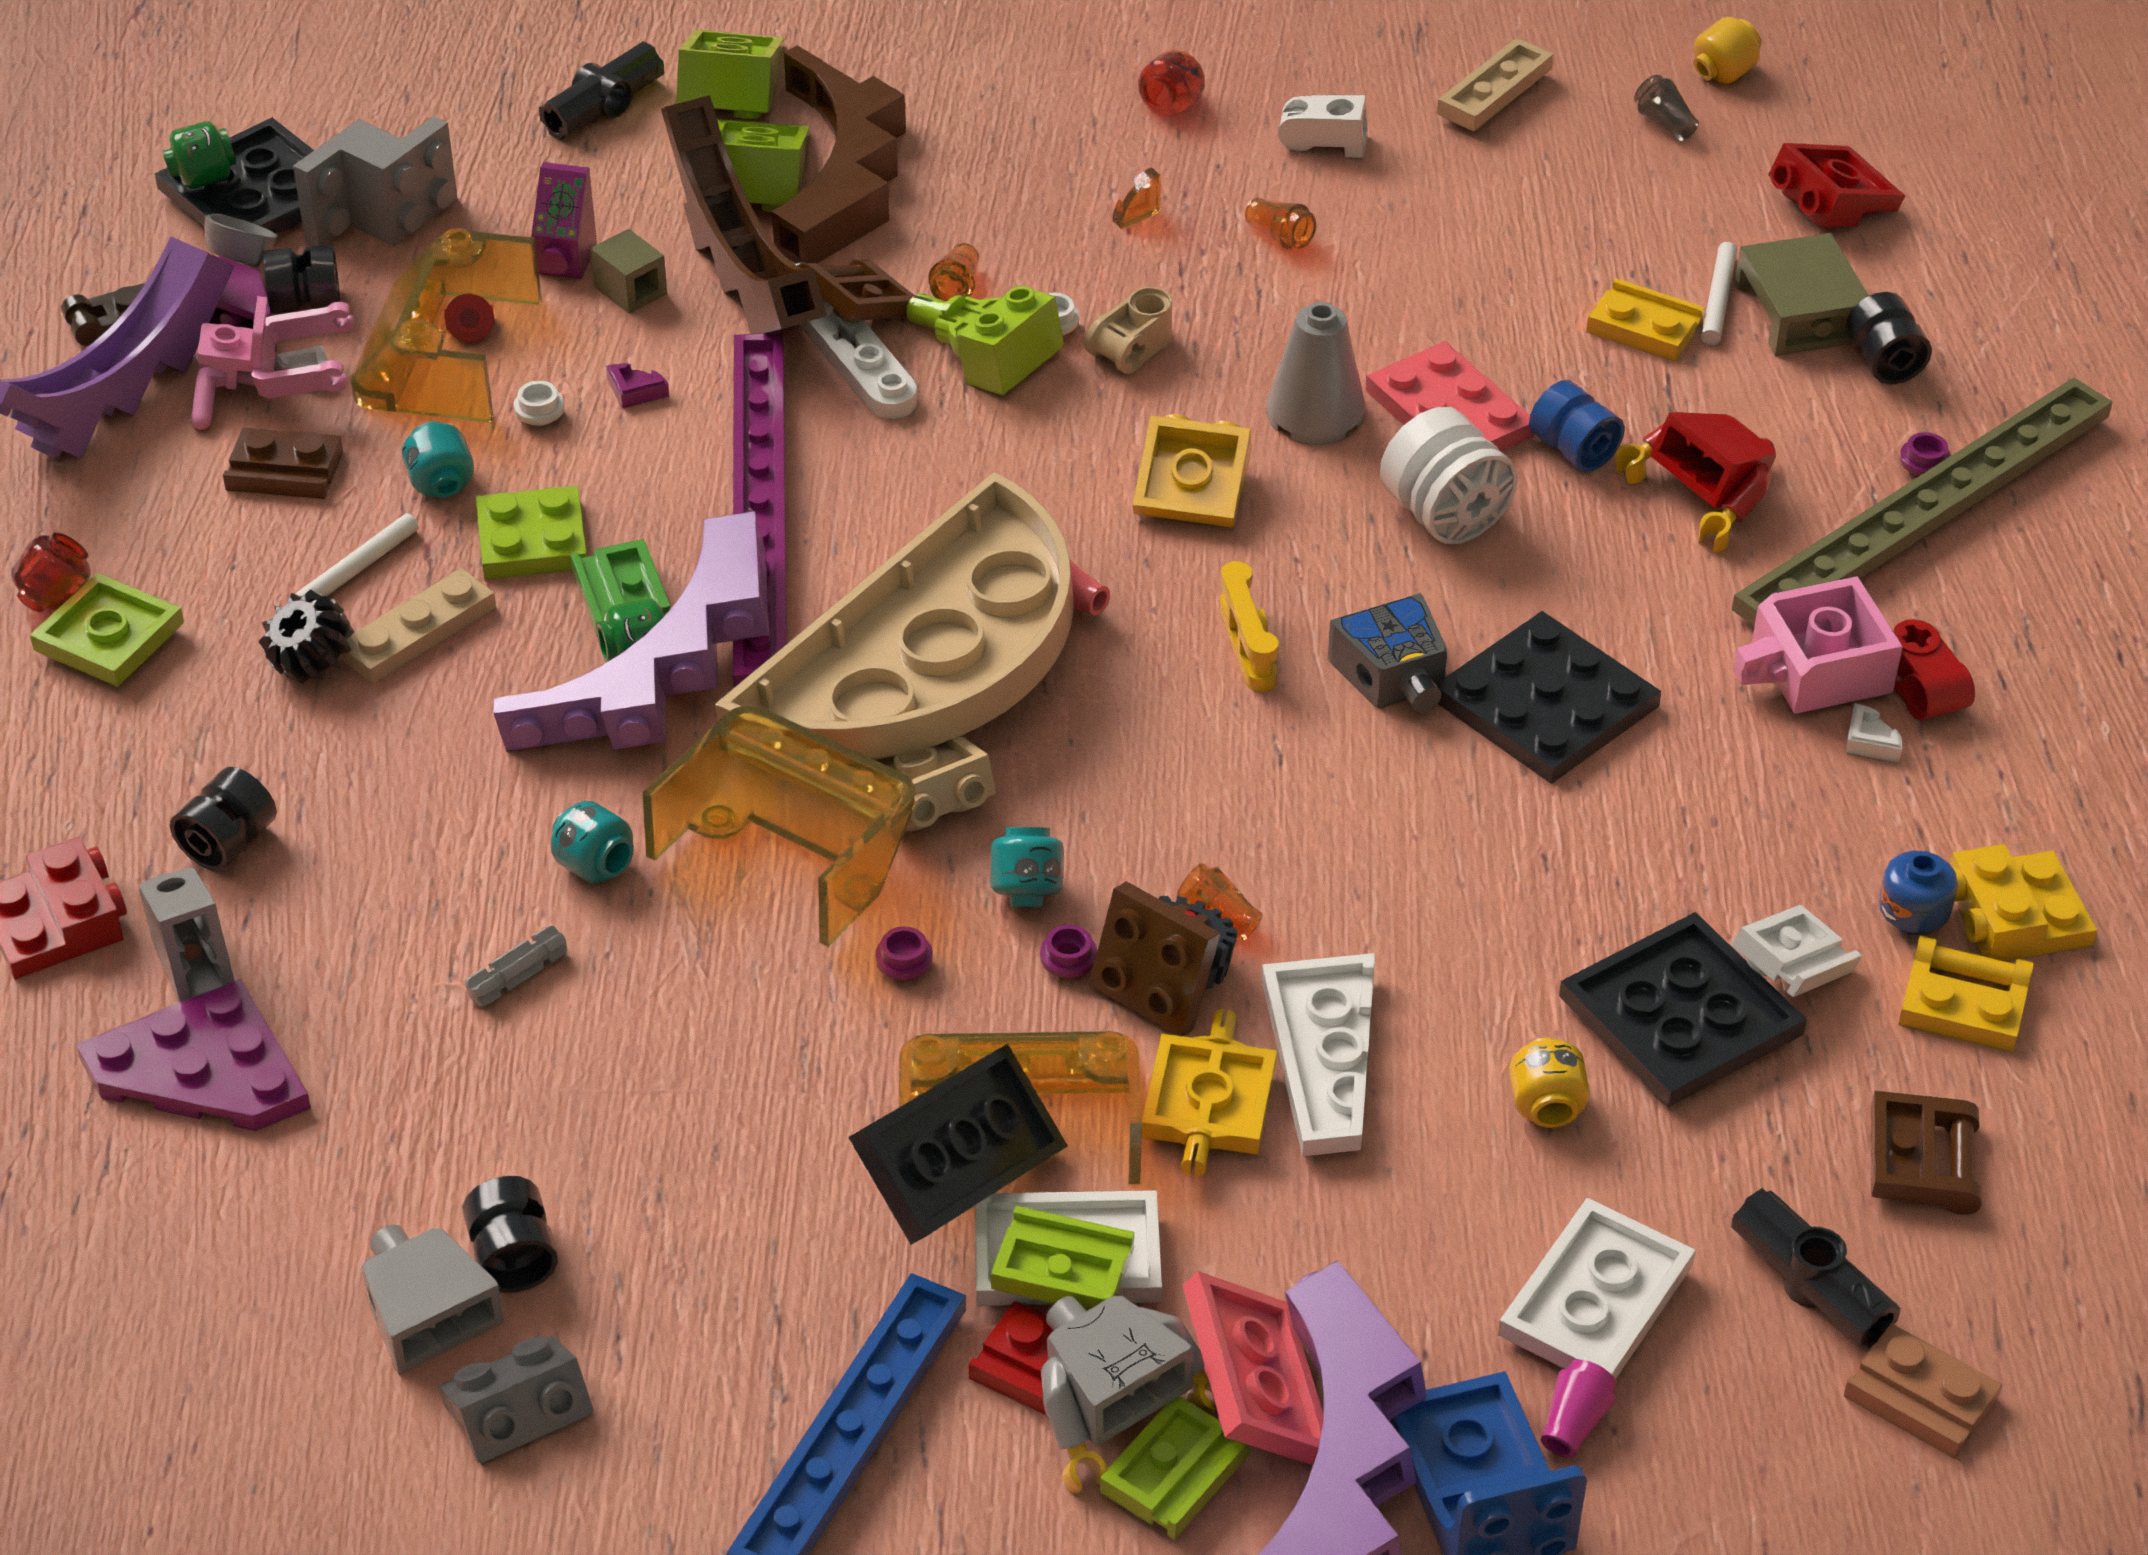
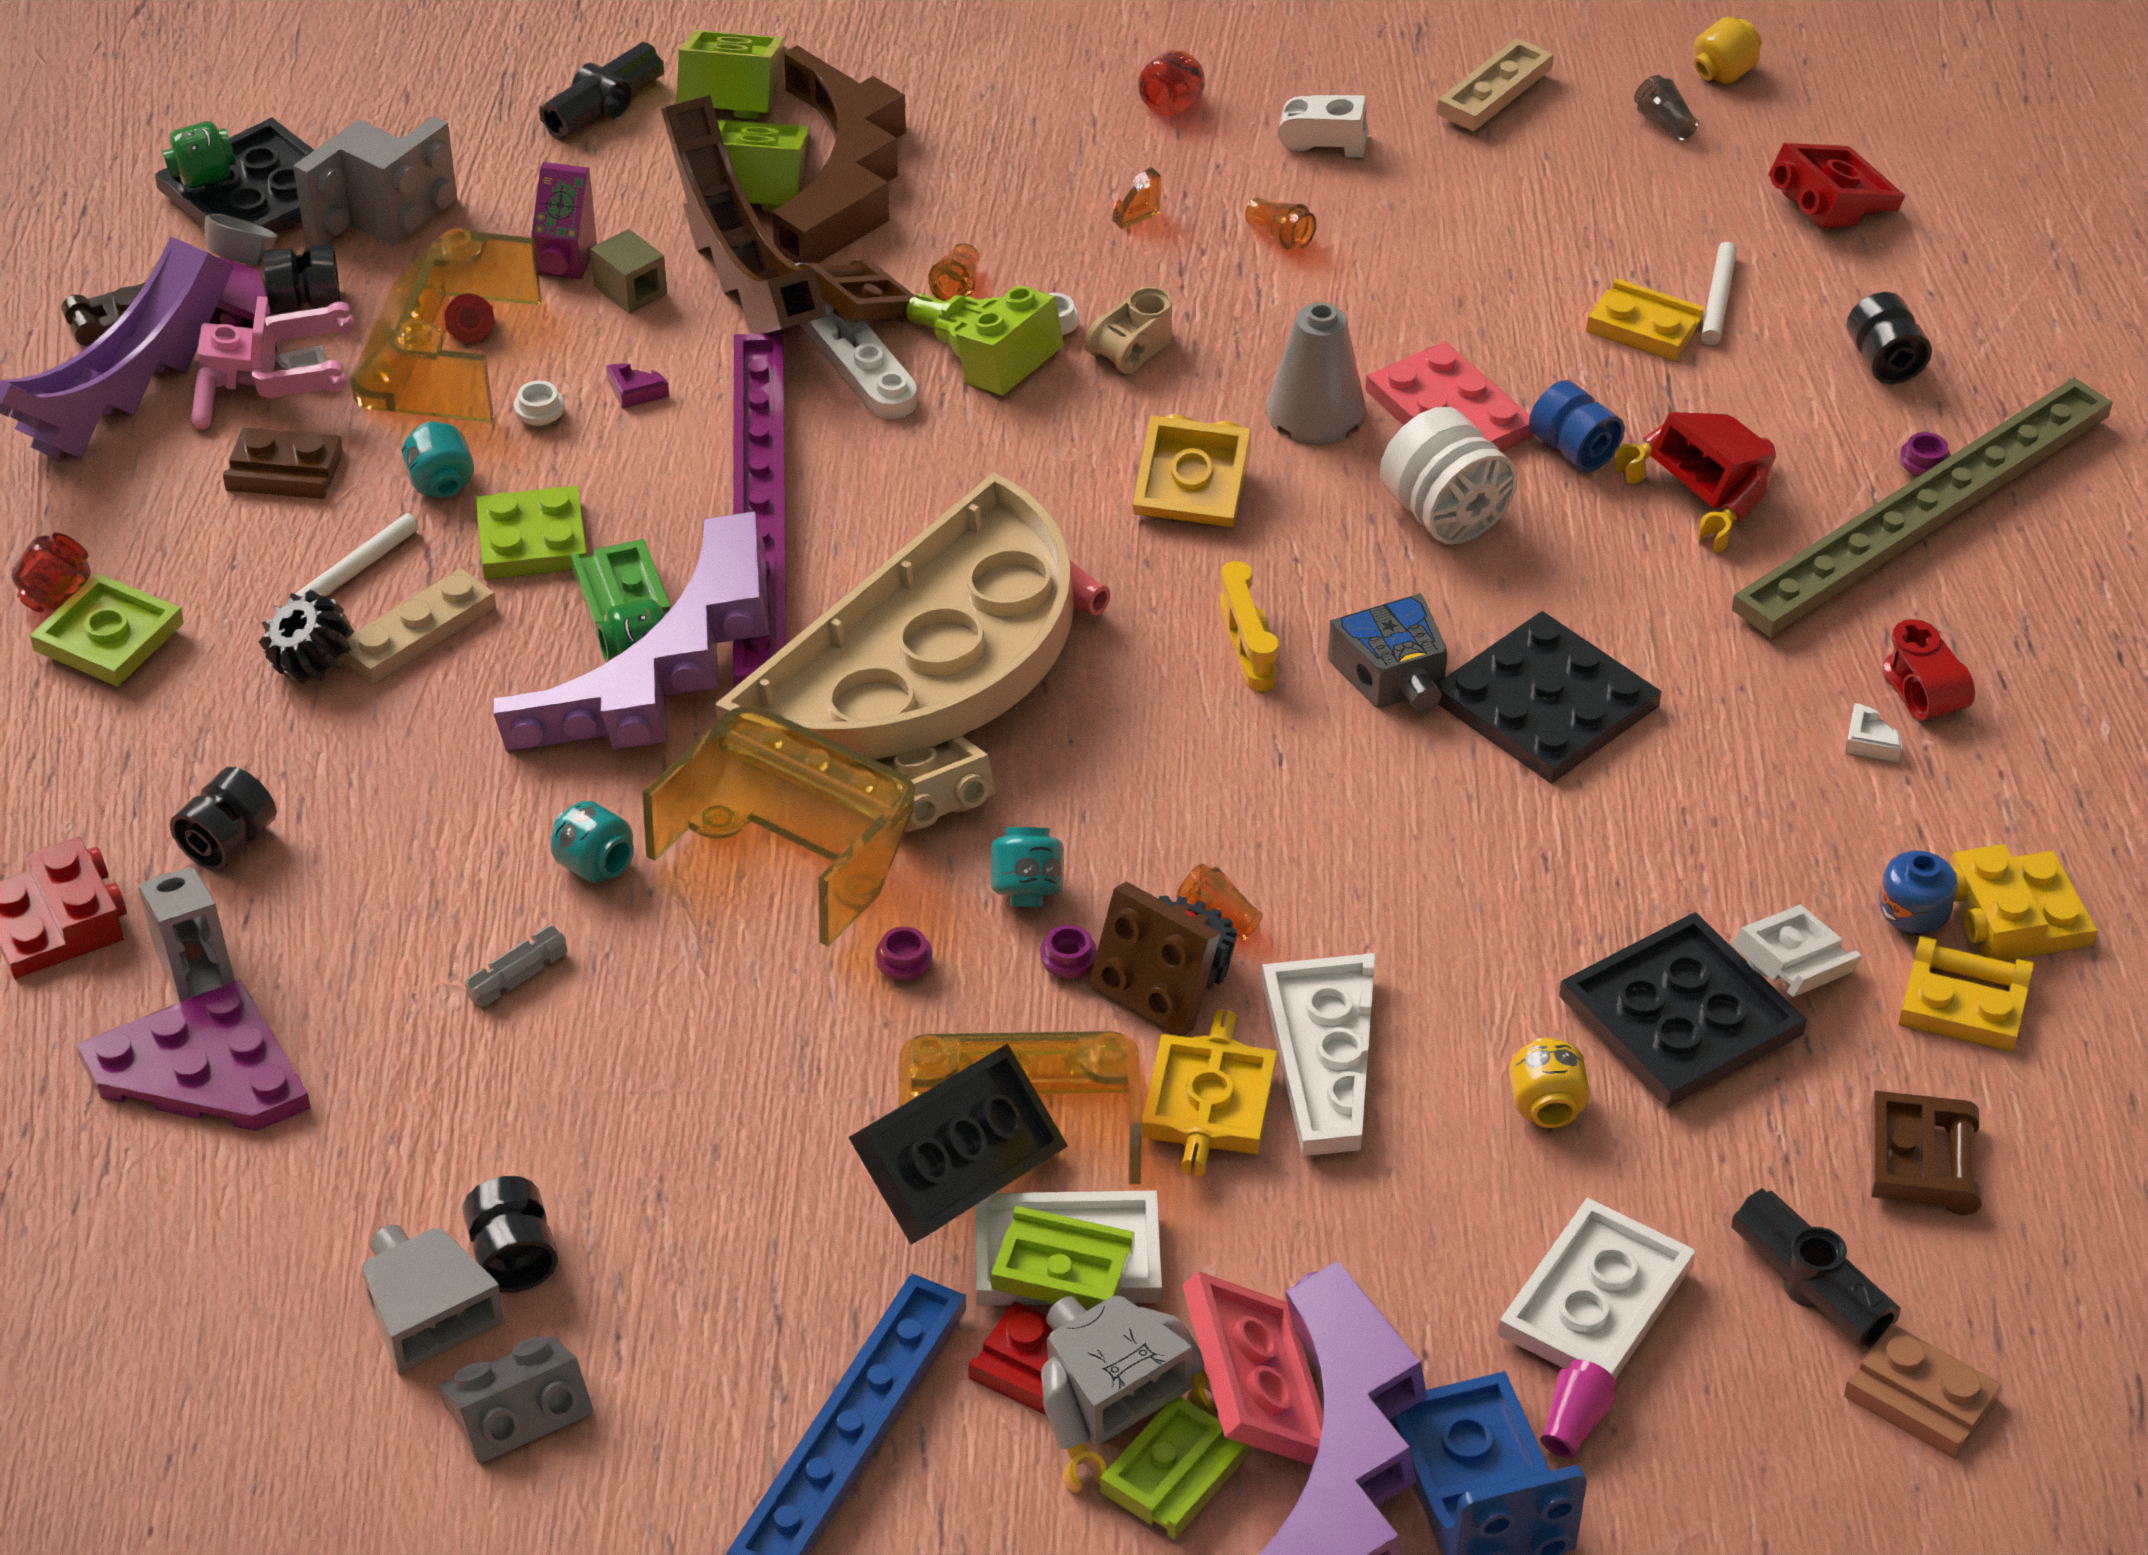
bright pink hinge [1733,576,1903,714] -> none
olive panel [1735,233,1869,356] -> none

